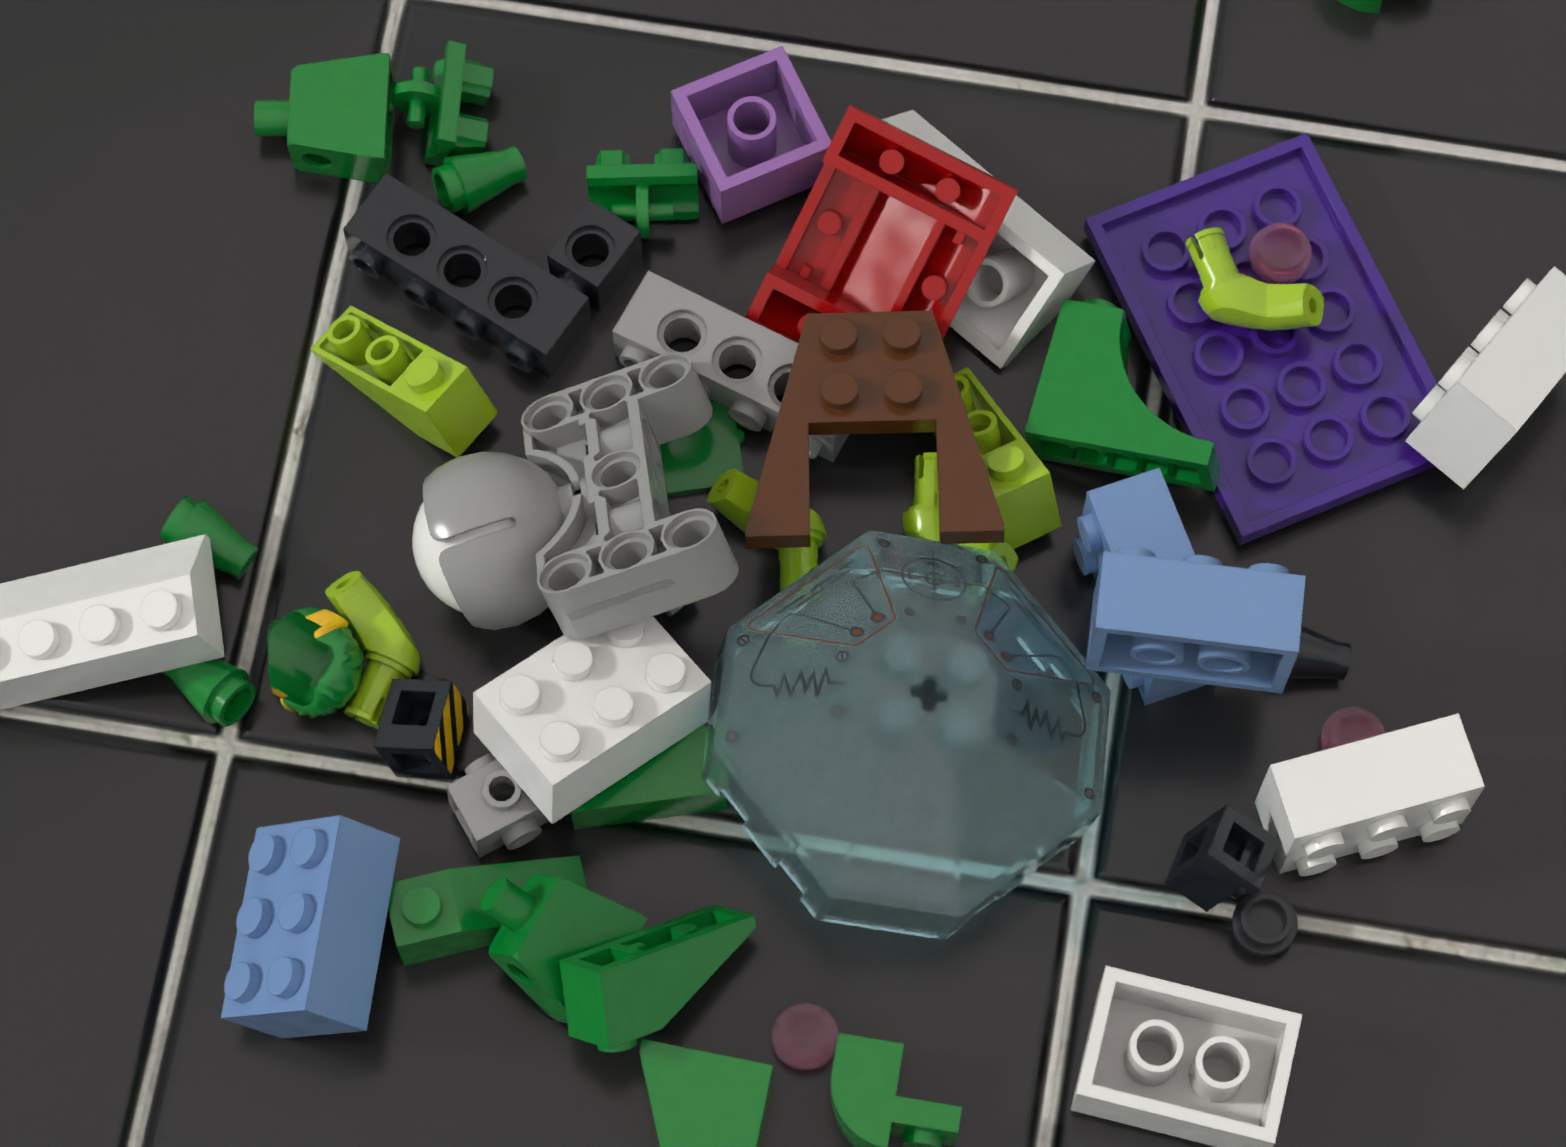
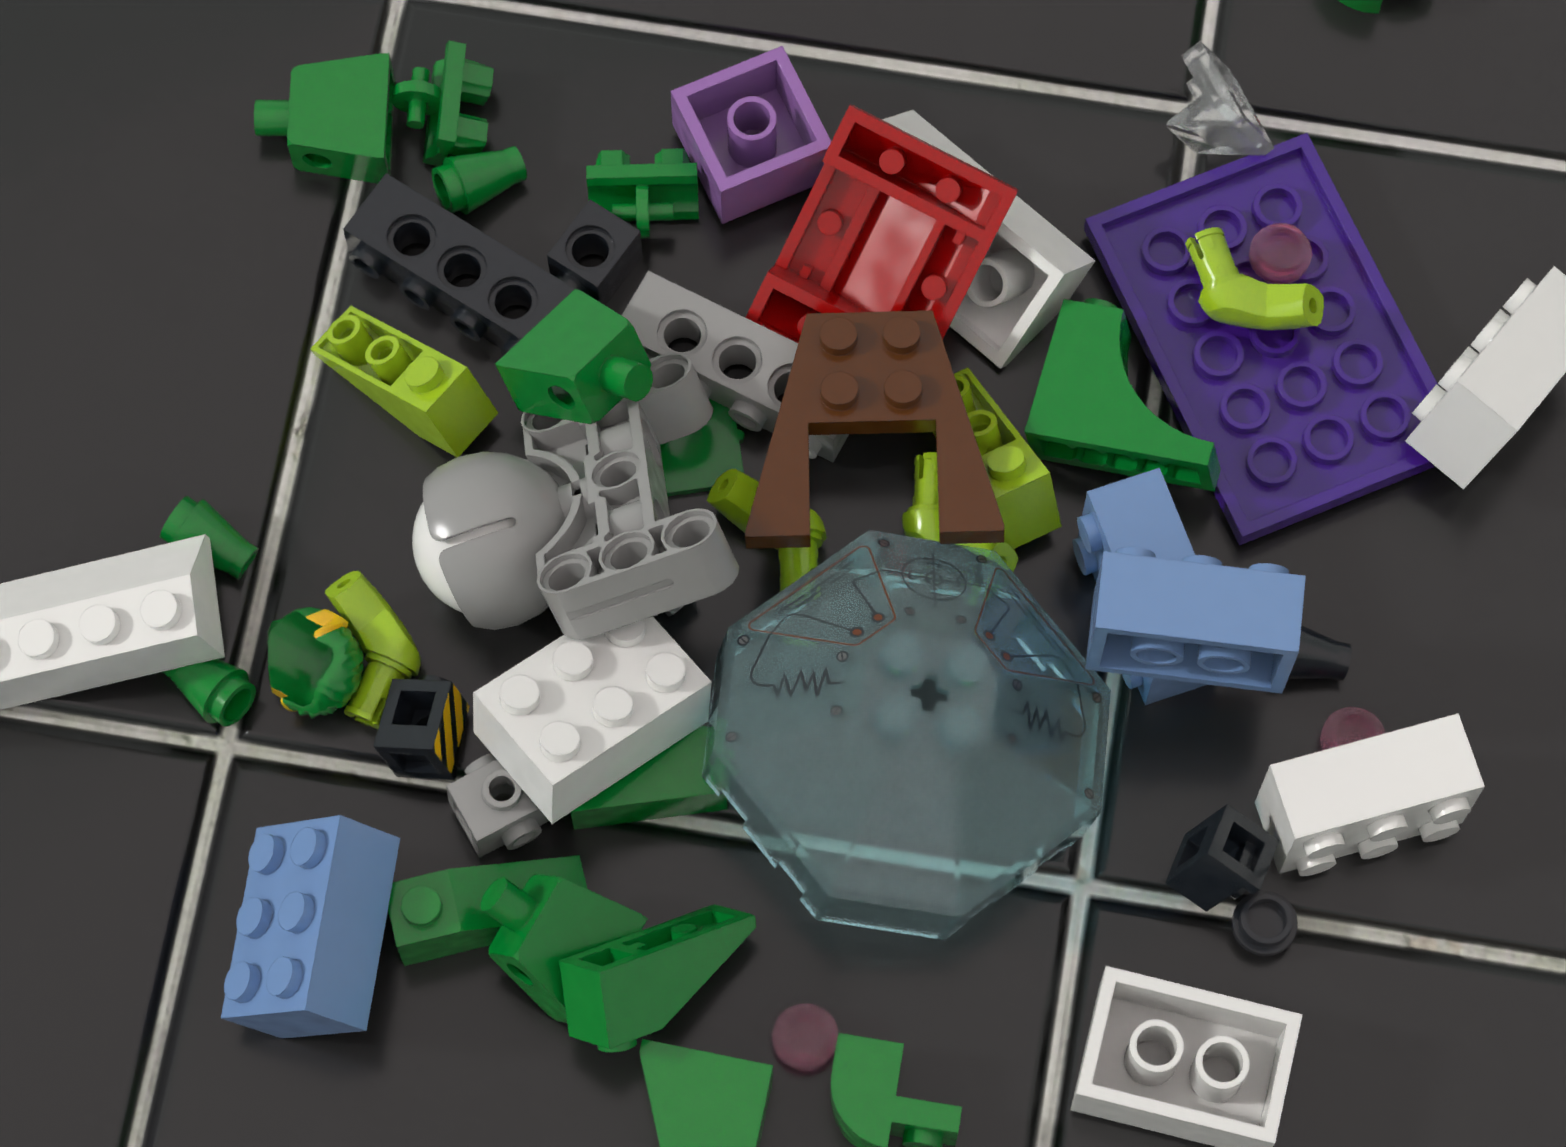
none -> green torso [495,289,653,424]
none -> clear slope [1166,41,1275,155]

